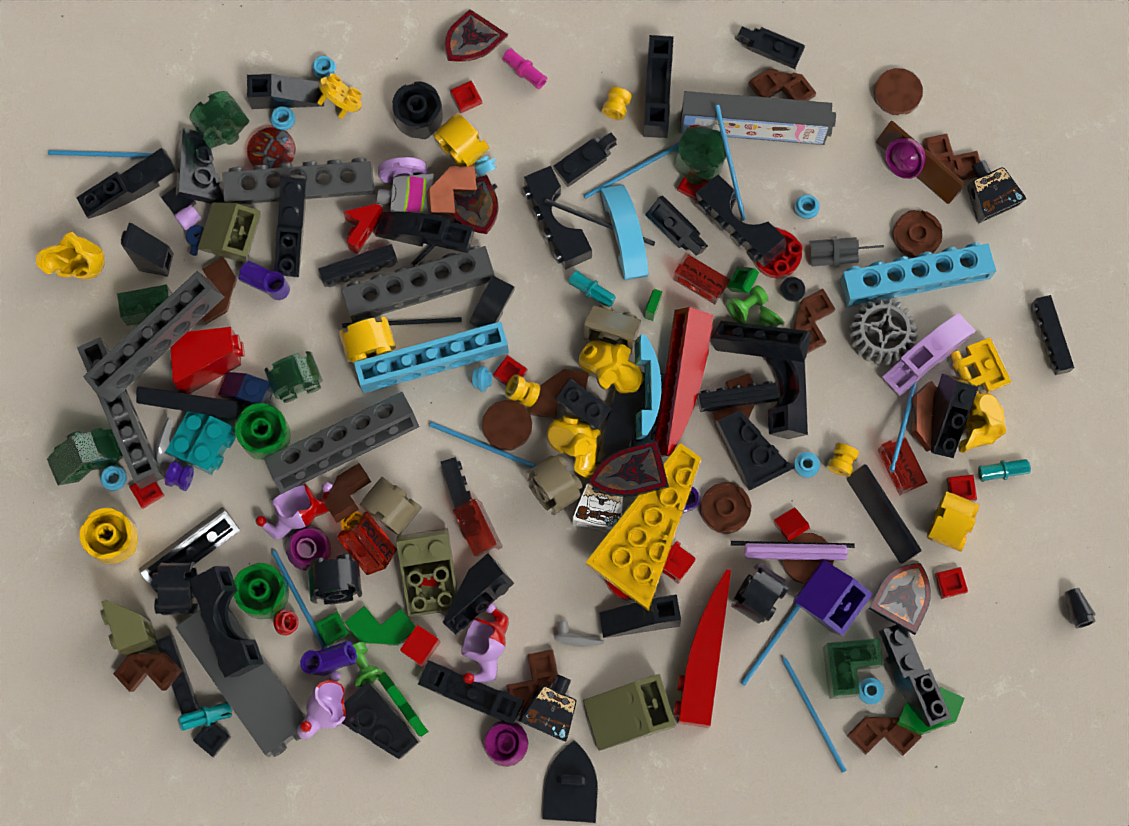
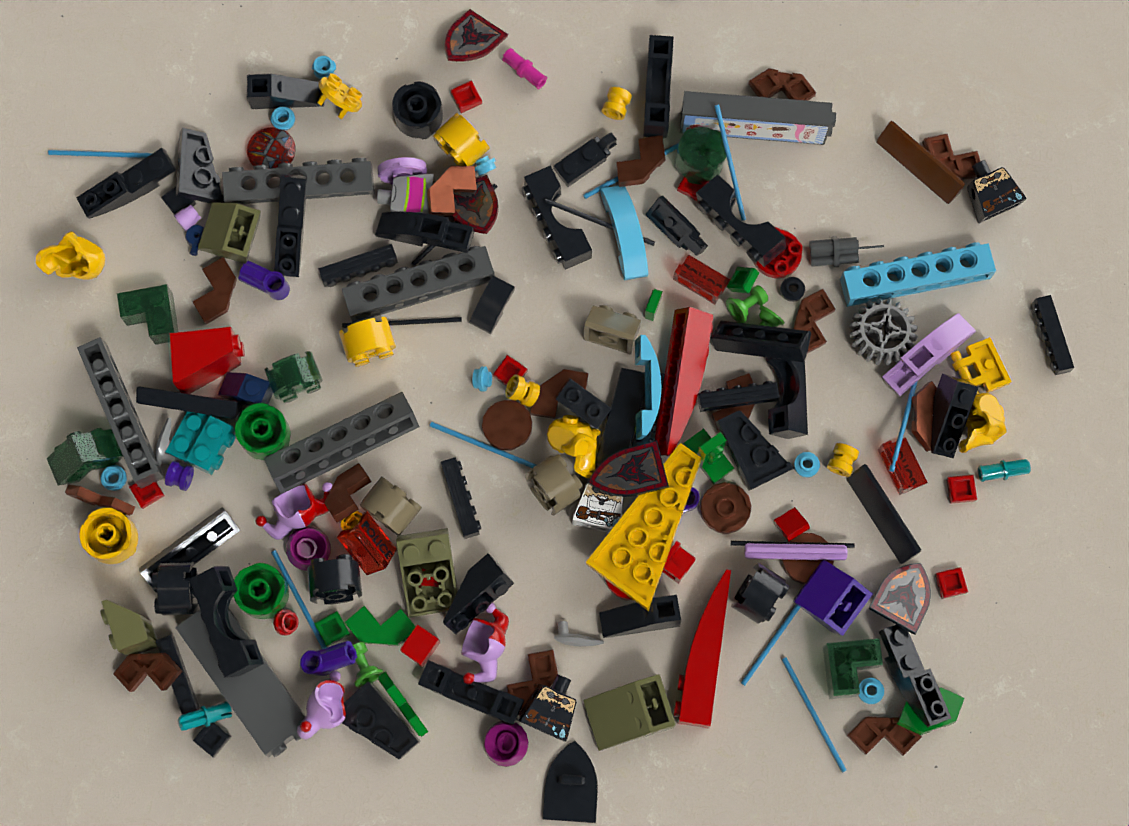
dark grey brick [83,271,224,402] -> none
black slope [121,223,174,277] -> none
clear green brick [189,91,249,148] -> none
red slope [343,204,383,254] -> none
medium azure brick [354,322,509,394] -> none
clear red panel [453,499,503,557] -> none
teal axle [568,270,616,307] -> none
yellow head [579,340,644,393] -> none
black hinge [737,26,805,69] -> none
medium azure plate [795,195,819,219] -> none
copper tile [874,68,923,115] -> none
magenta hat [885,138,926,179] -> none
copper tile [893,210,943,258] -> none
yellow brick [926,491,980,552] -> none
black cone [1065,588,1096,628] -> none
none -> copper tile [65,484,135,516]
none -> copper tile [617,135,666,187]
none -> green bracket [683,428,734,485]

